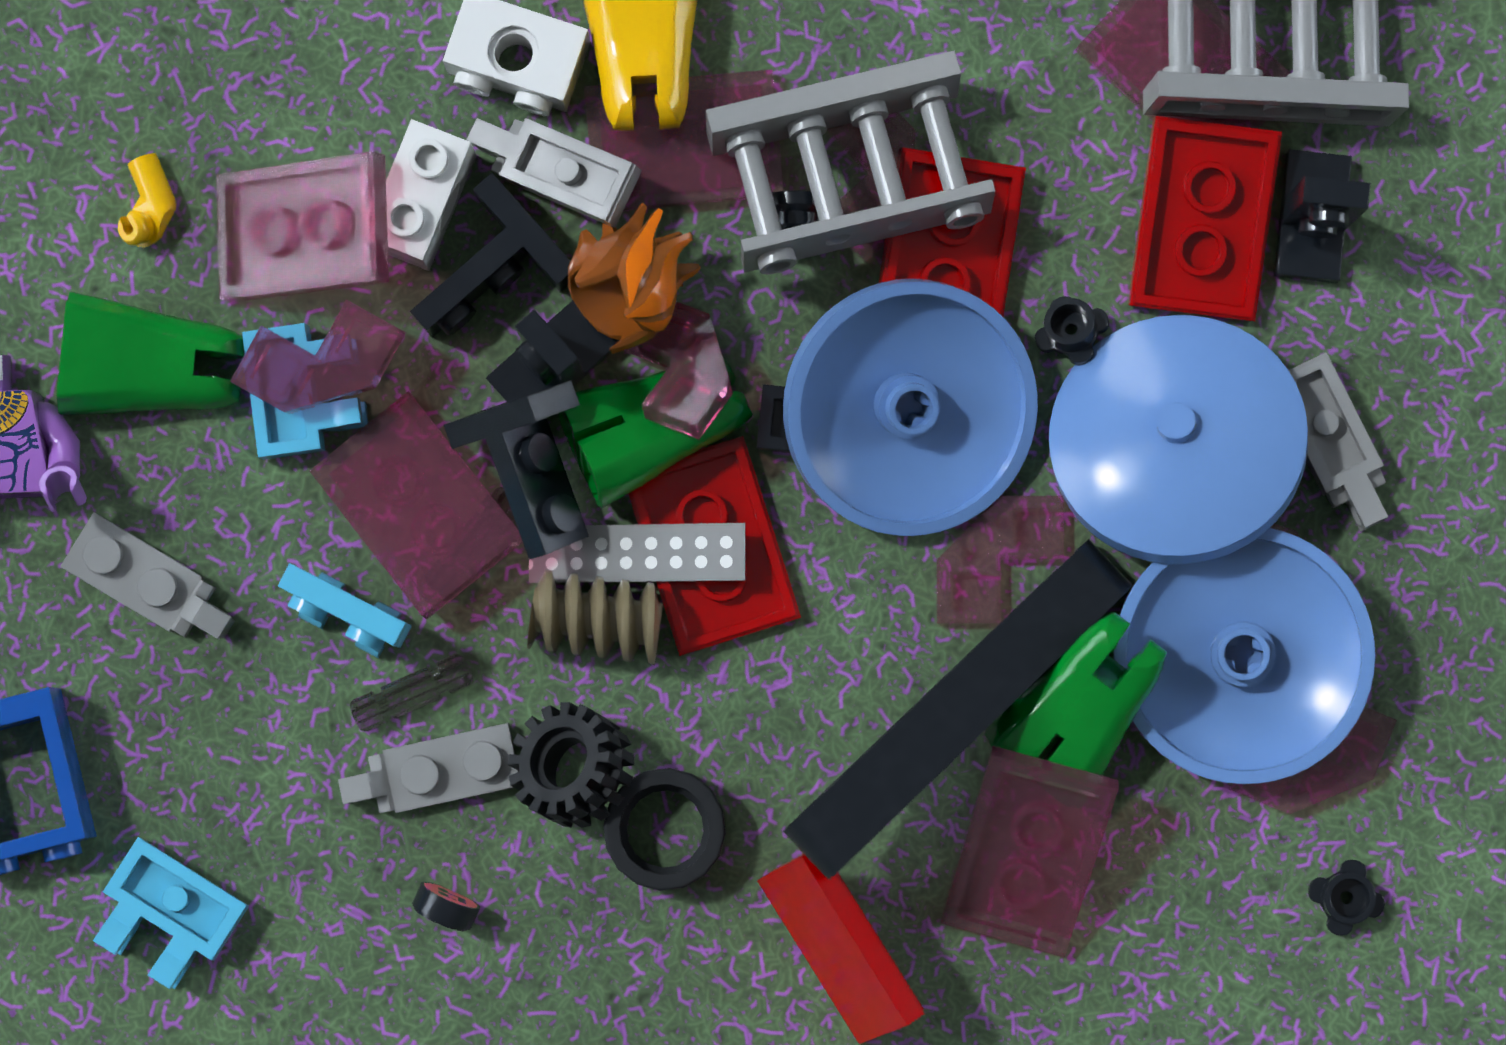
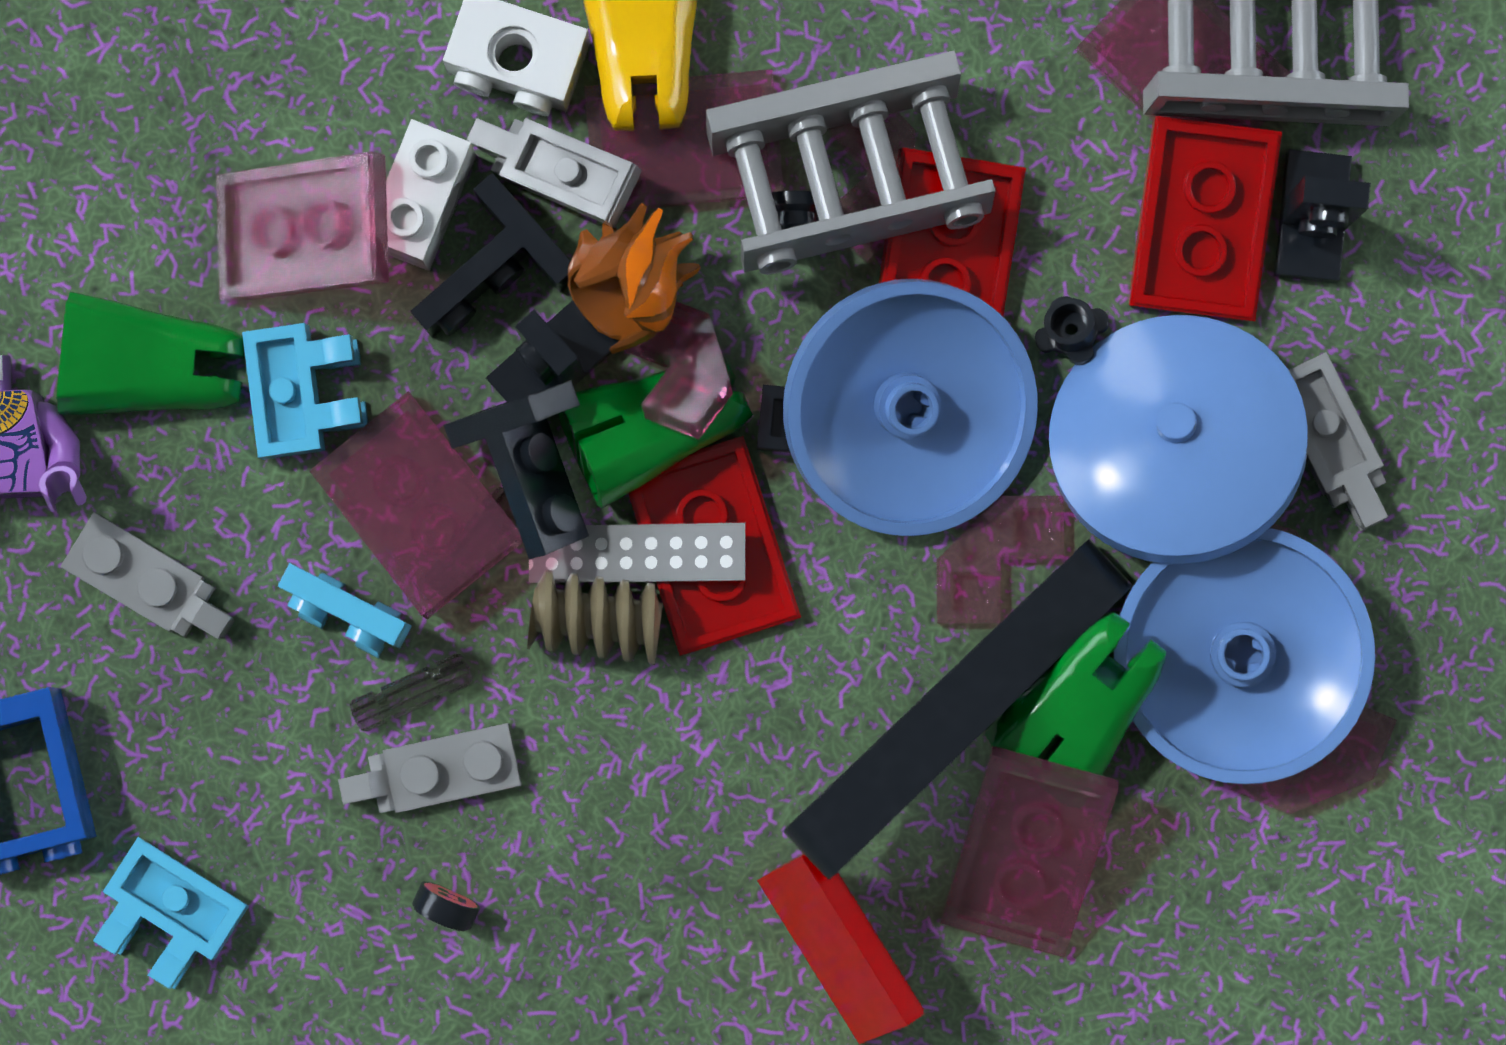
yellow arm [118,153,176,248] -> none
clear pink tile [230,300,406,414] -> none
black tyre [508,702,634,828] -> none
black tyre [603,768,726,891] -> none
black plate [1308,860,1385,936] -> none

